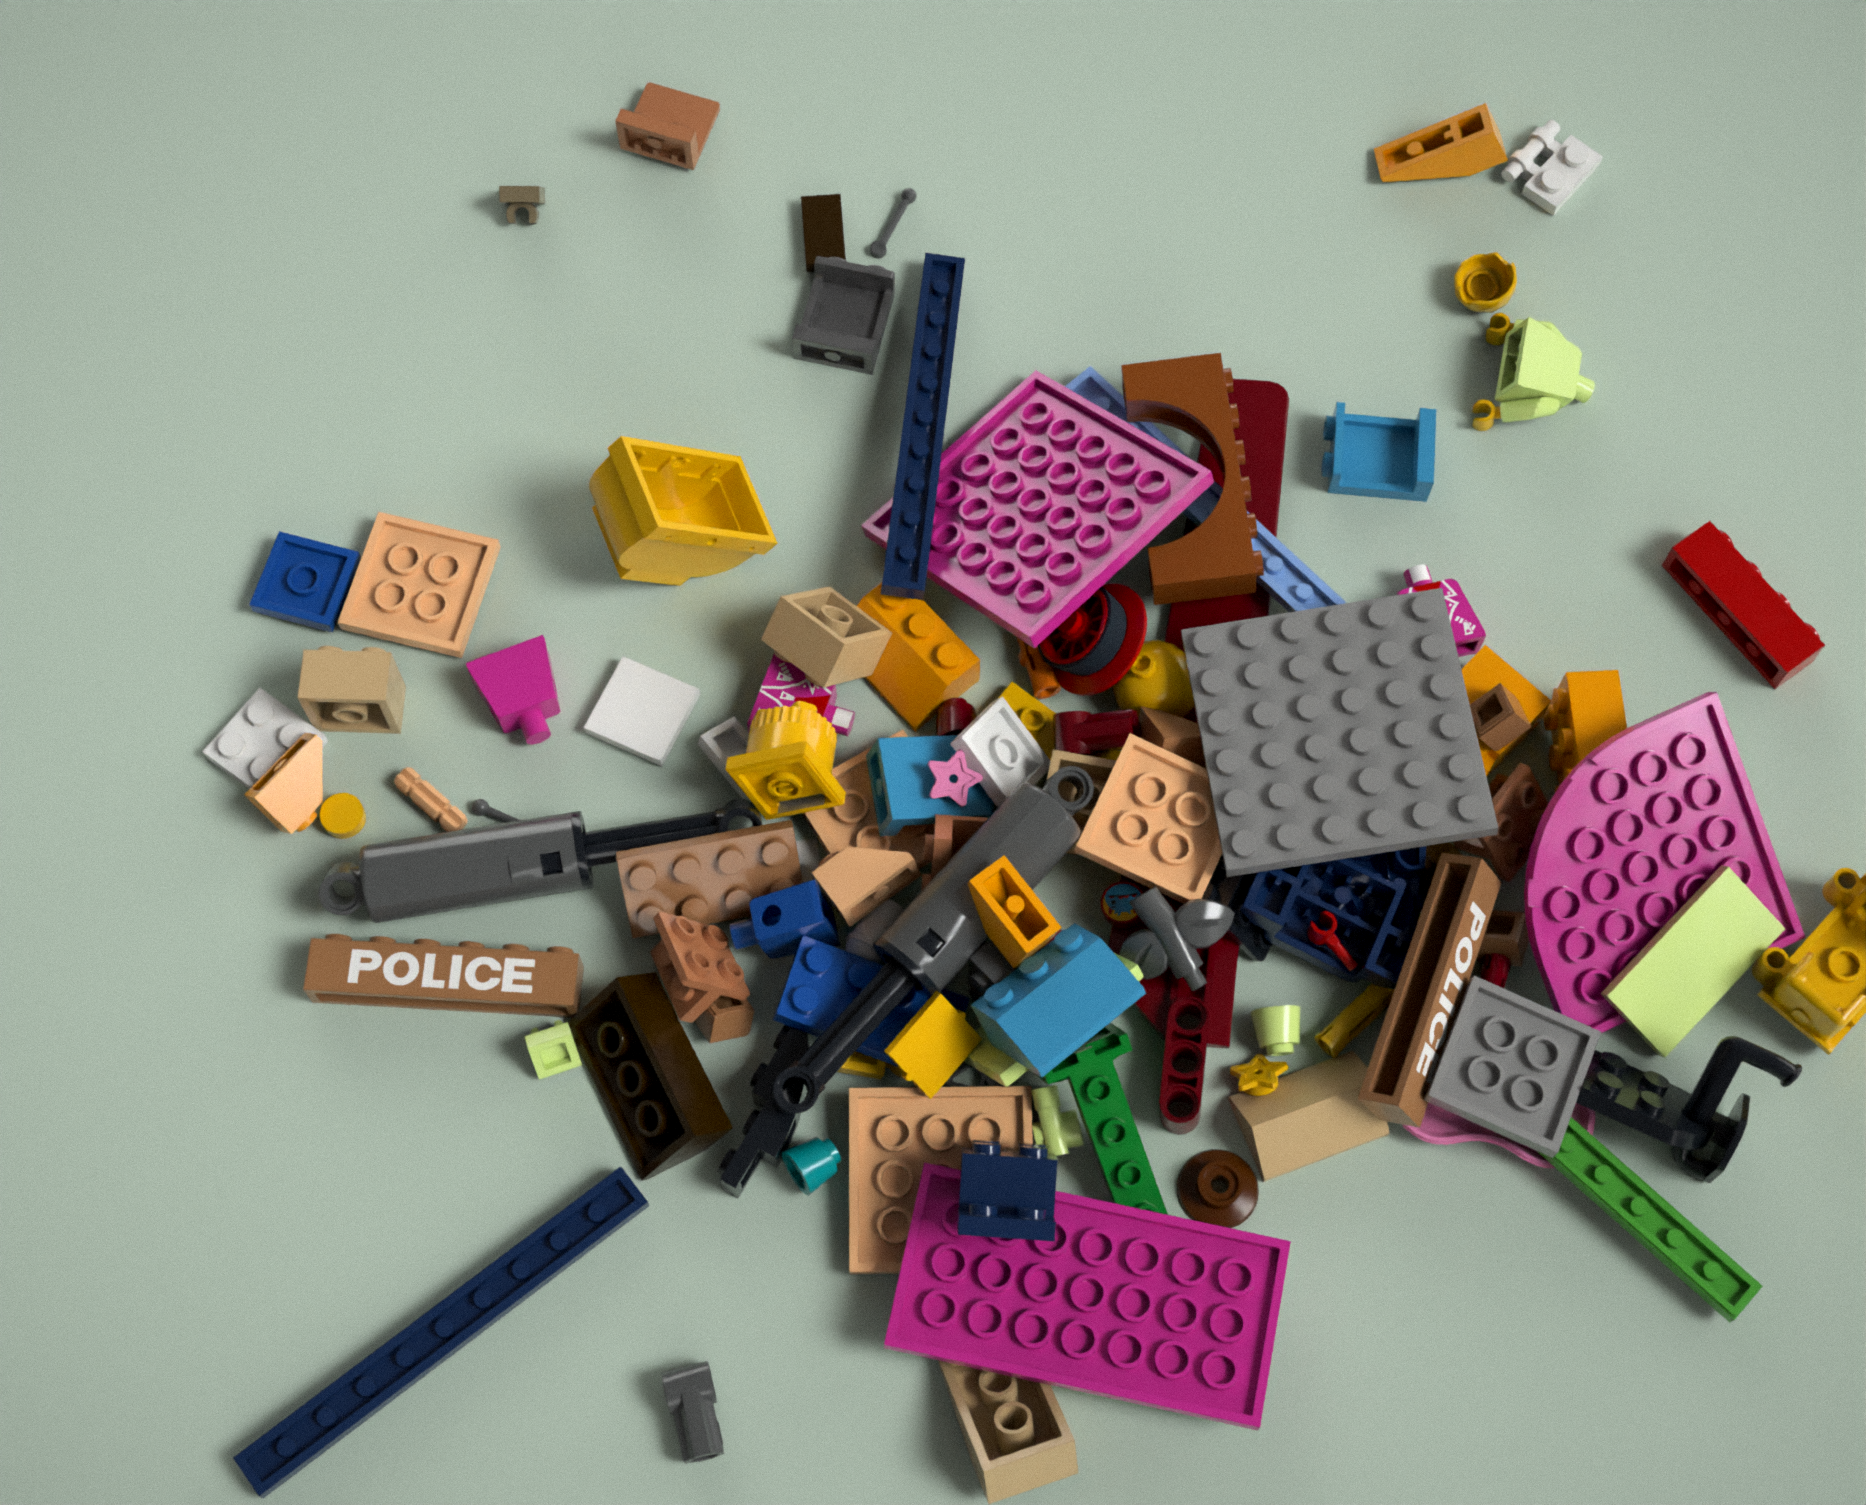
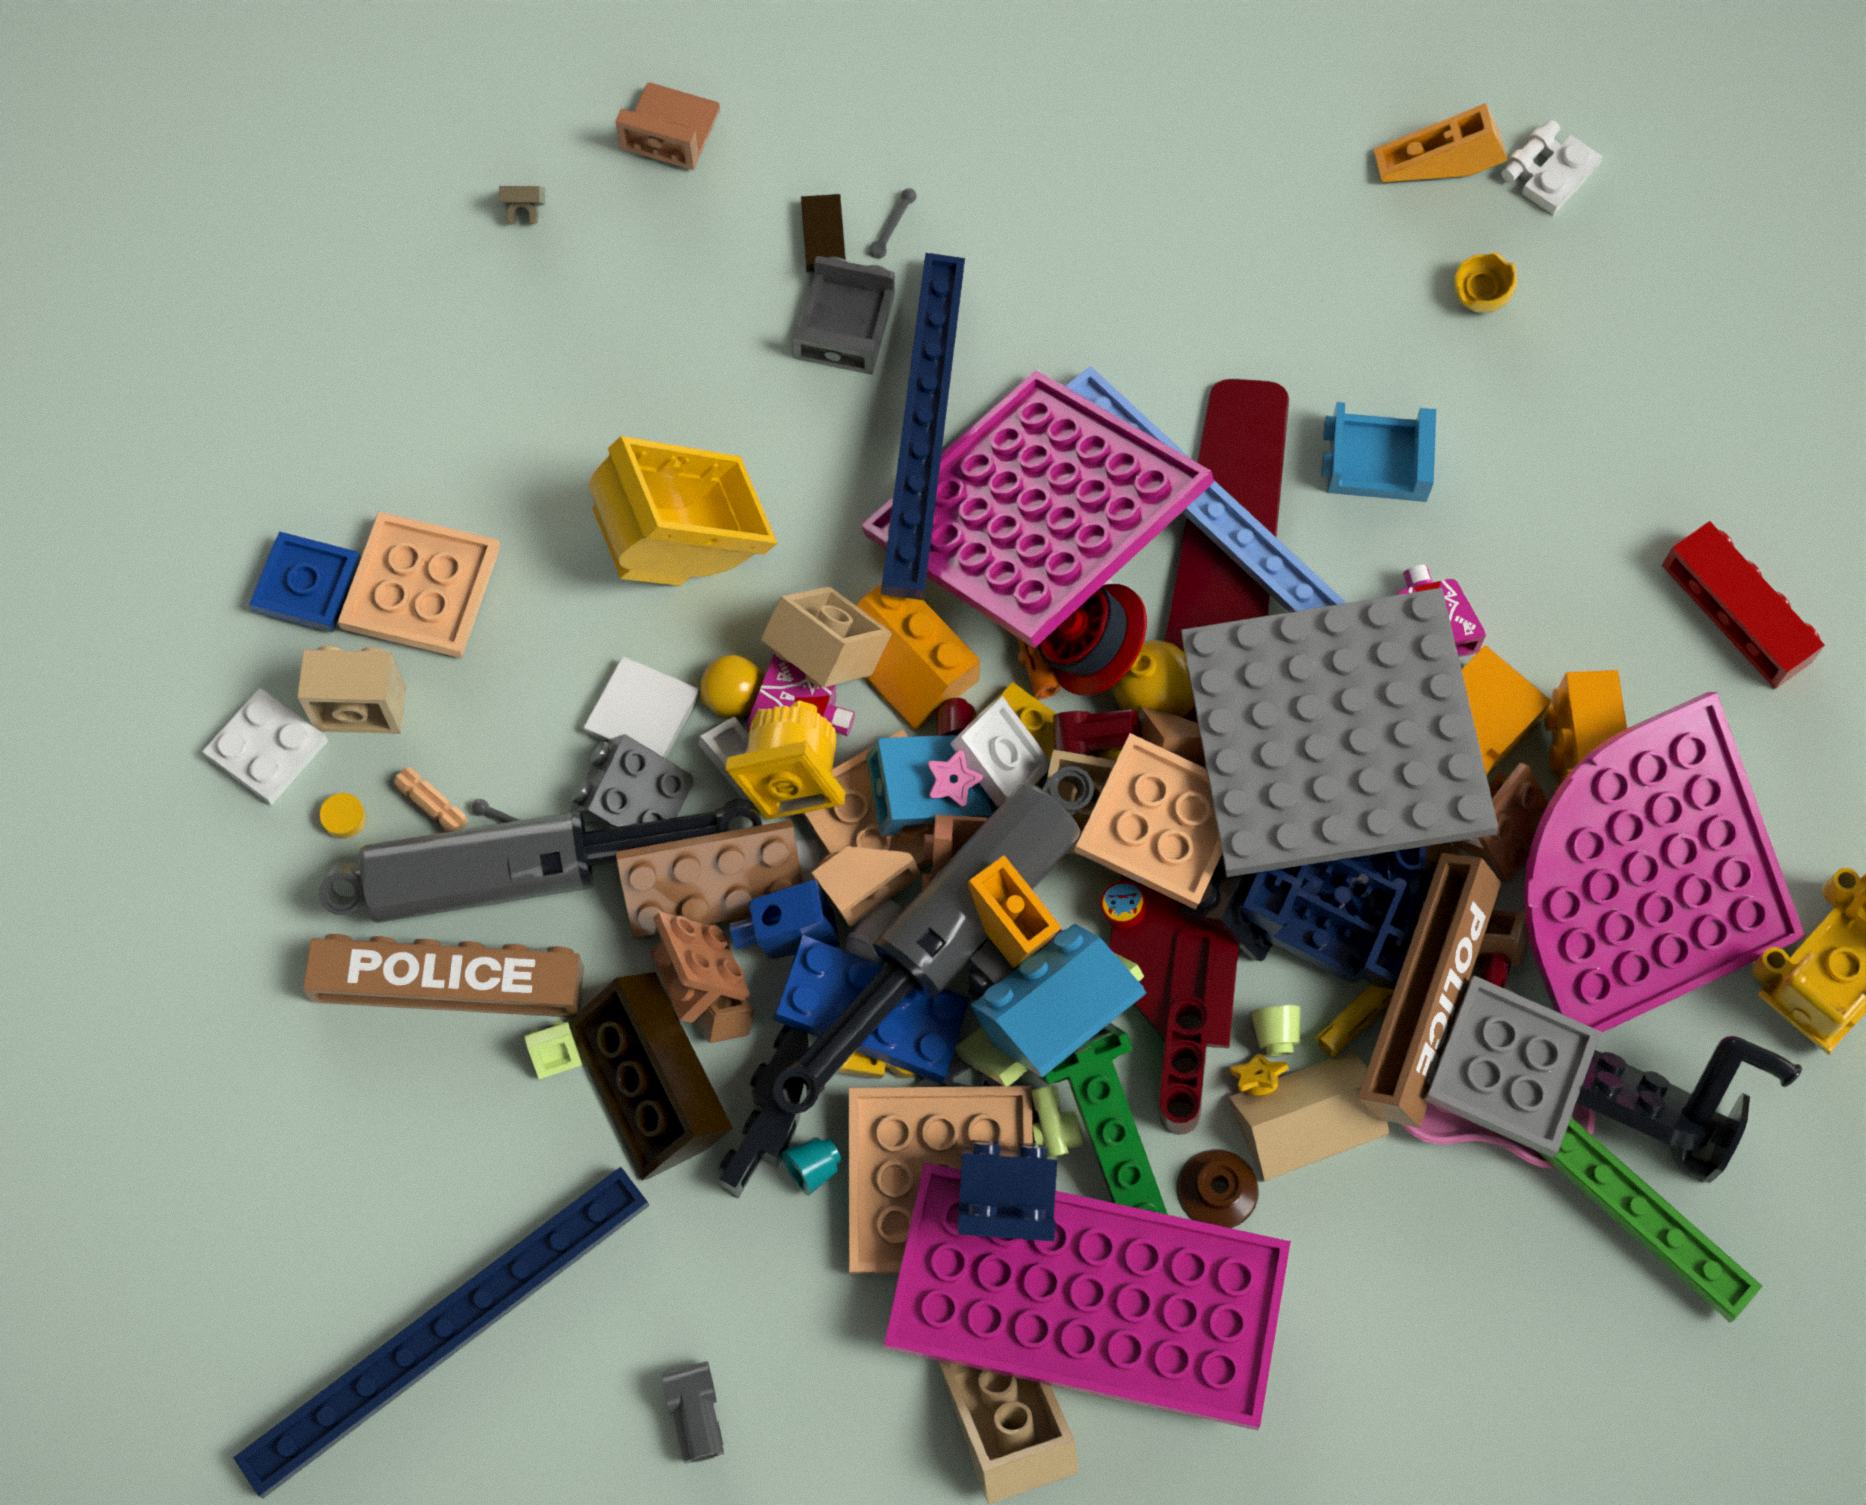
light orange slope [244,733,323,834] -> none
dark pink torso [466,635,561,745] -> none
yellow piece [884,991,982,1099] -> none
dark grey plant [1120,886,1235,991] -> none
dark orange arch [1121,353,1264,605] -> none
red hand [1307,911,1358,971] -> none
medium nougat slope [1470,683,1531,751] -> none
yellowish green torso [1472,313,1595,431] -> none
yellowish green tile [1600,865,1785,1057] -> none
none -> dark grey bracket [569,734,693,827]
none -> yellow hair [699,654,765,719]

